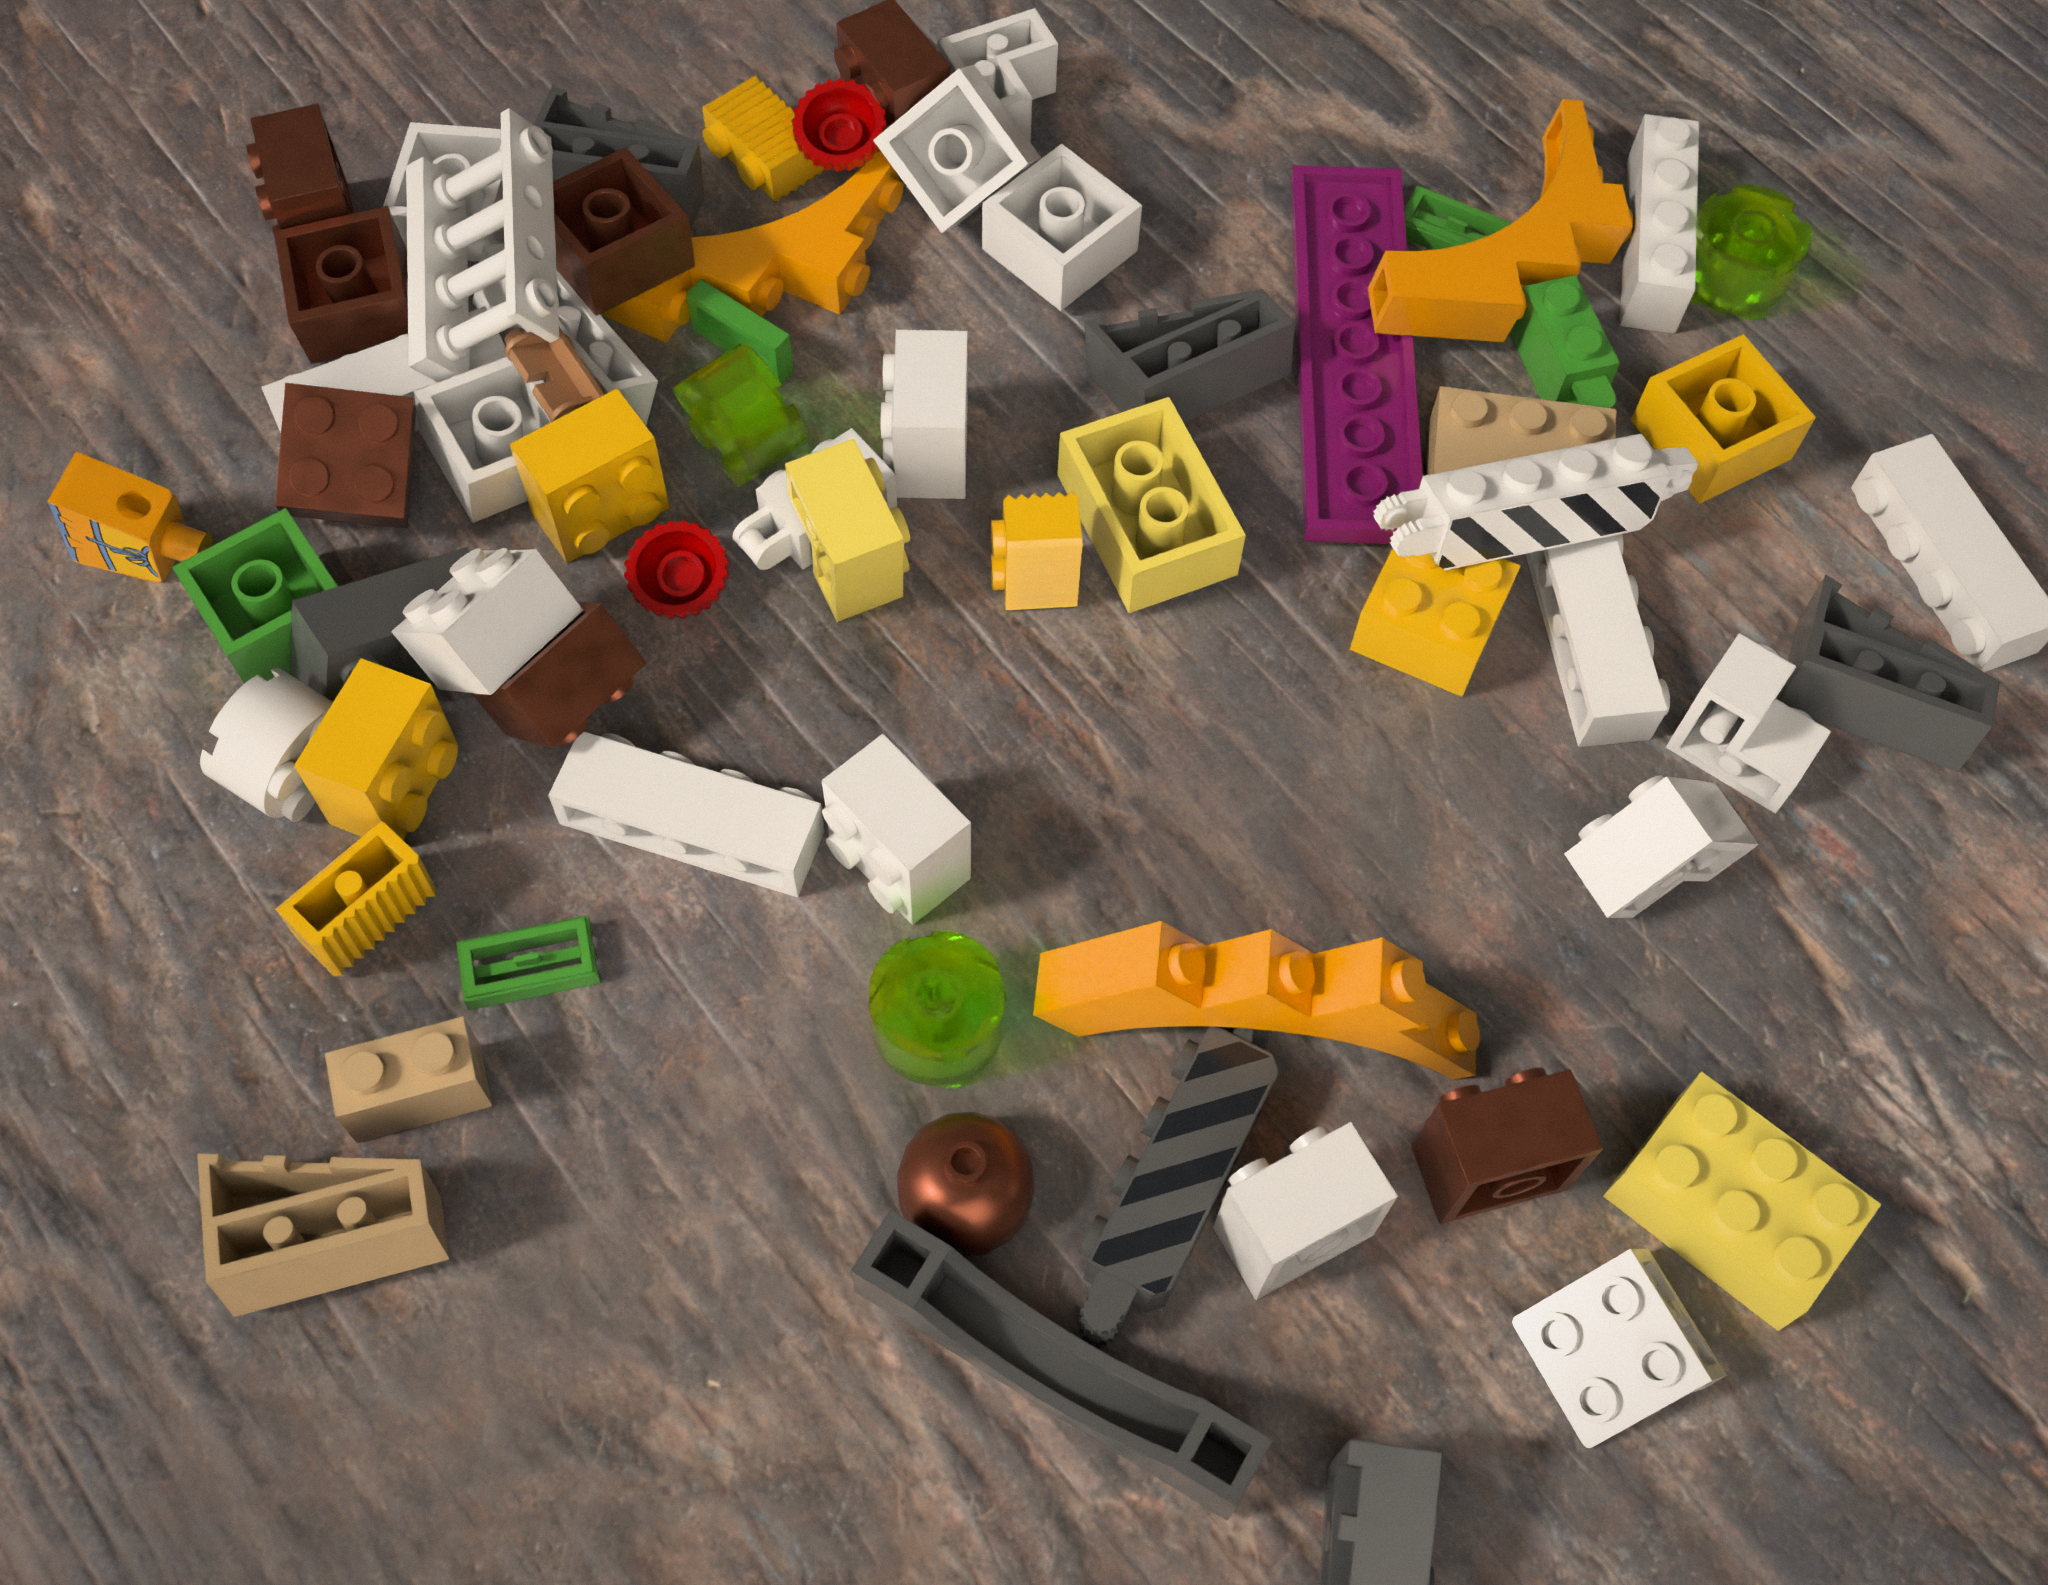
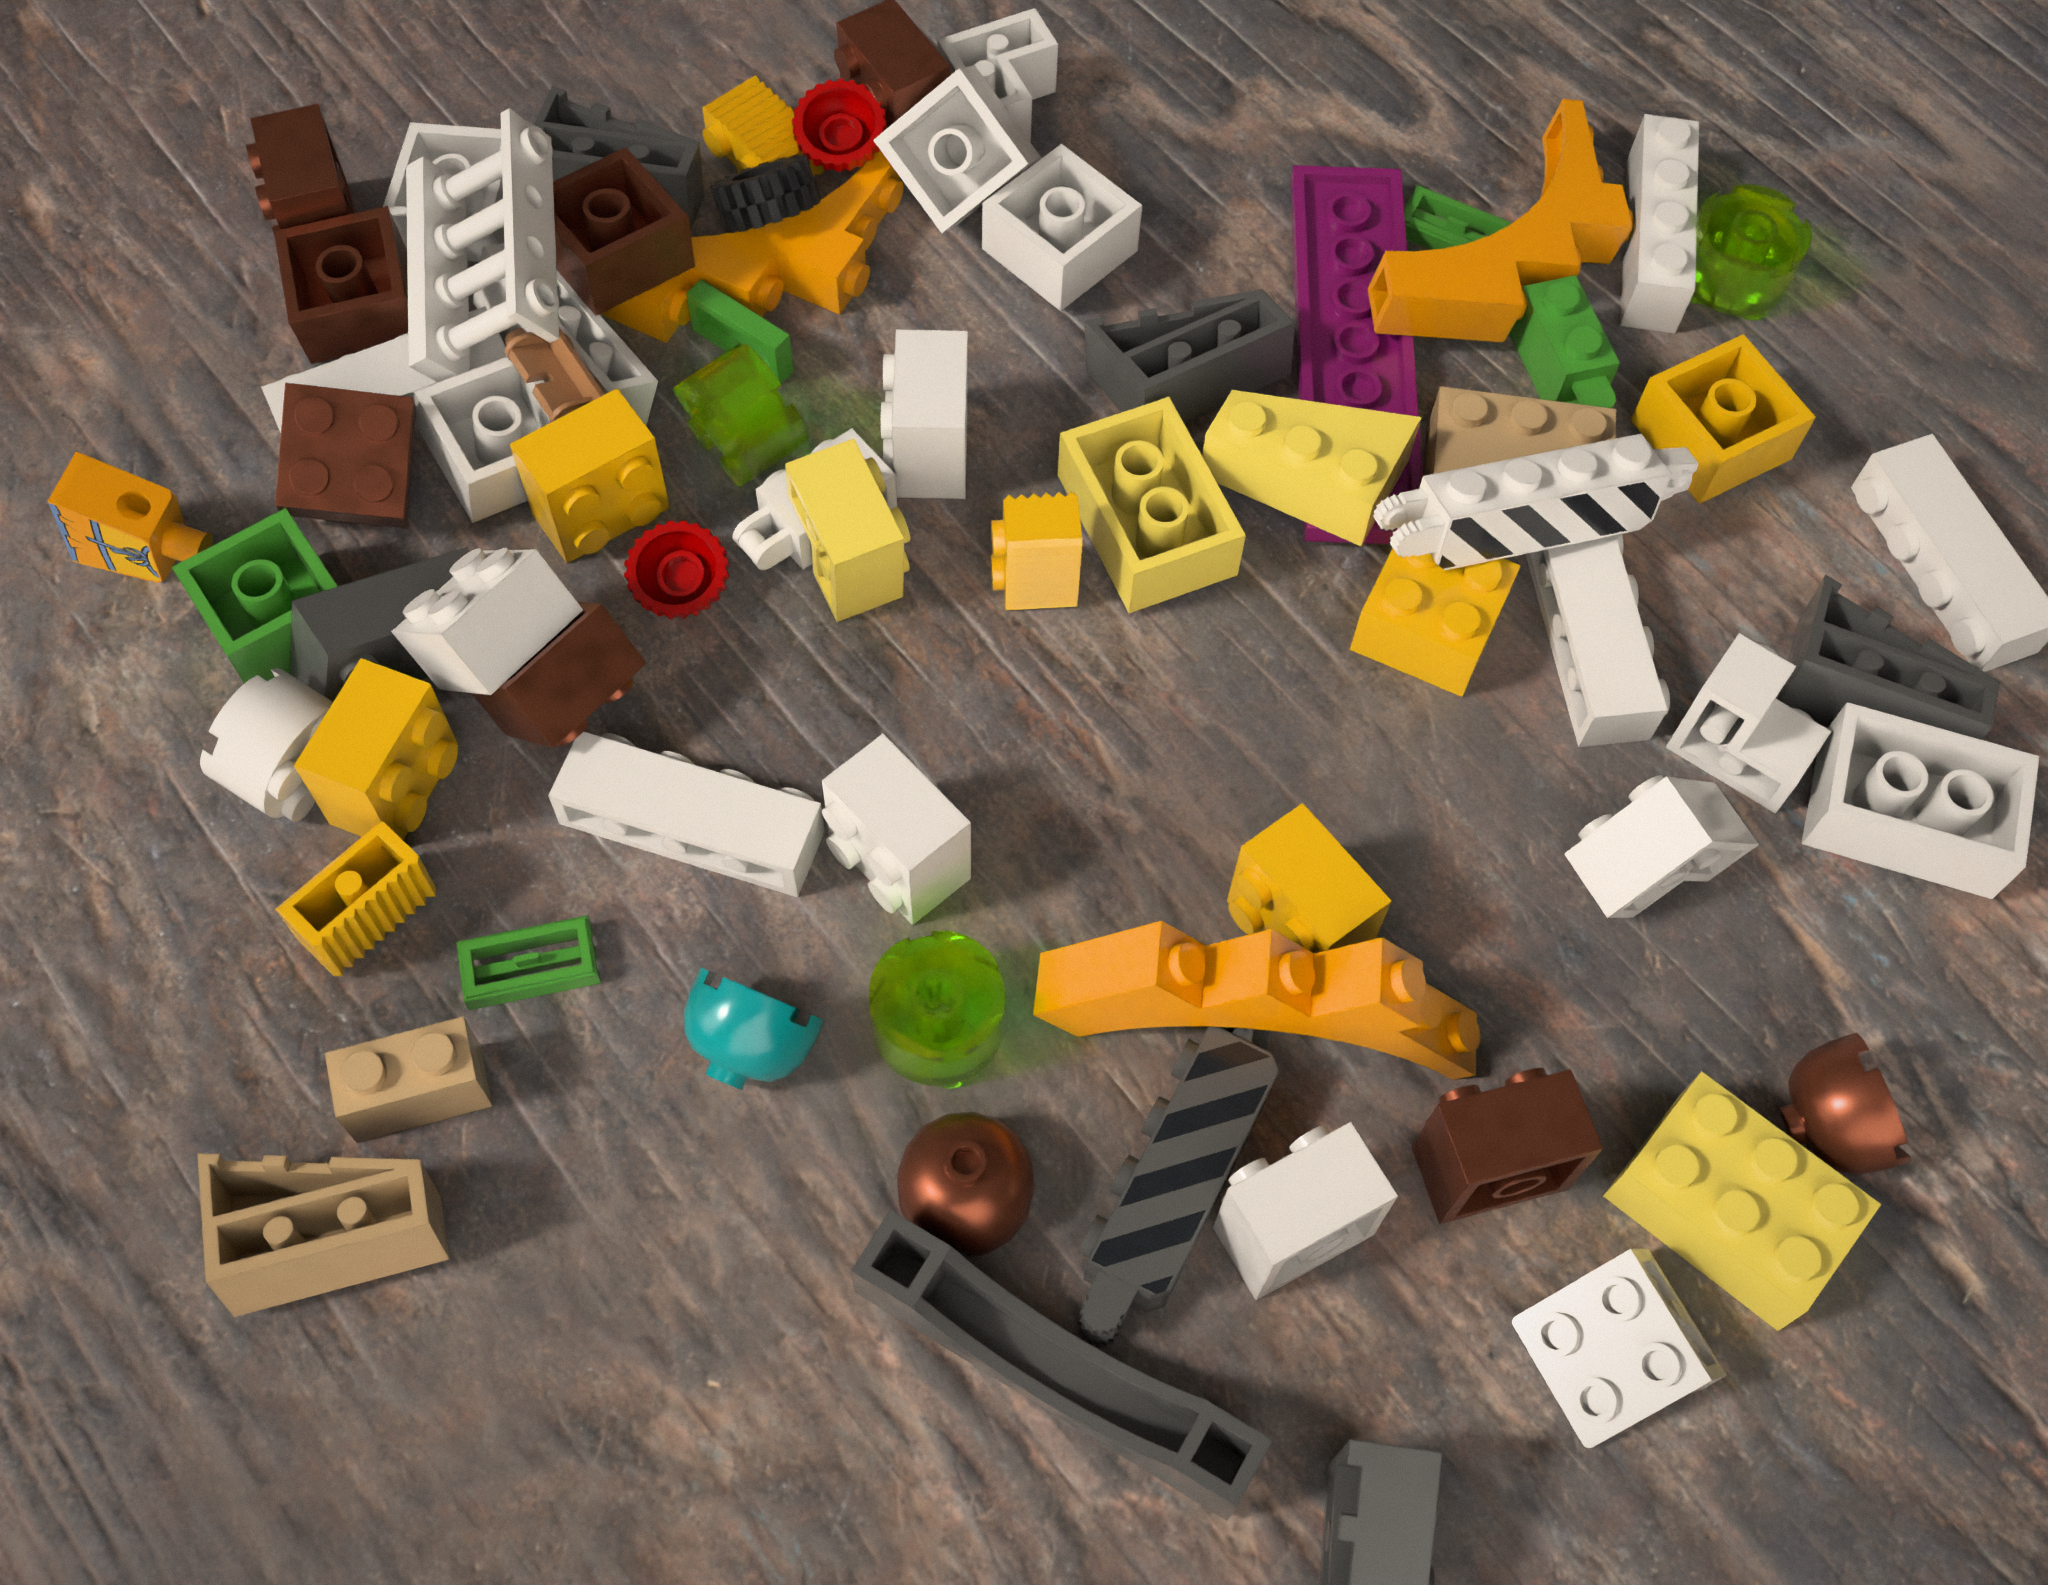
none -> teal cylinder [683,967,825,1090]
none -> black tyre [710,154,821,233]
none -> light yellow wedge [1202,390,1422,546]
none -> yellow brick [1227,803,1392,953]
none -> copper cylinder [1779,1032,1911,1174]
none -> white brick [1801,702,2039,899]

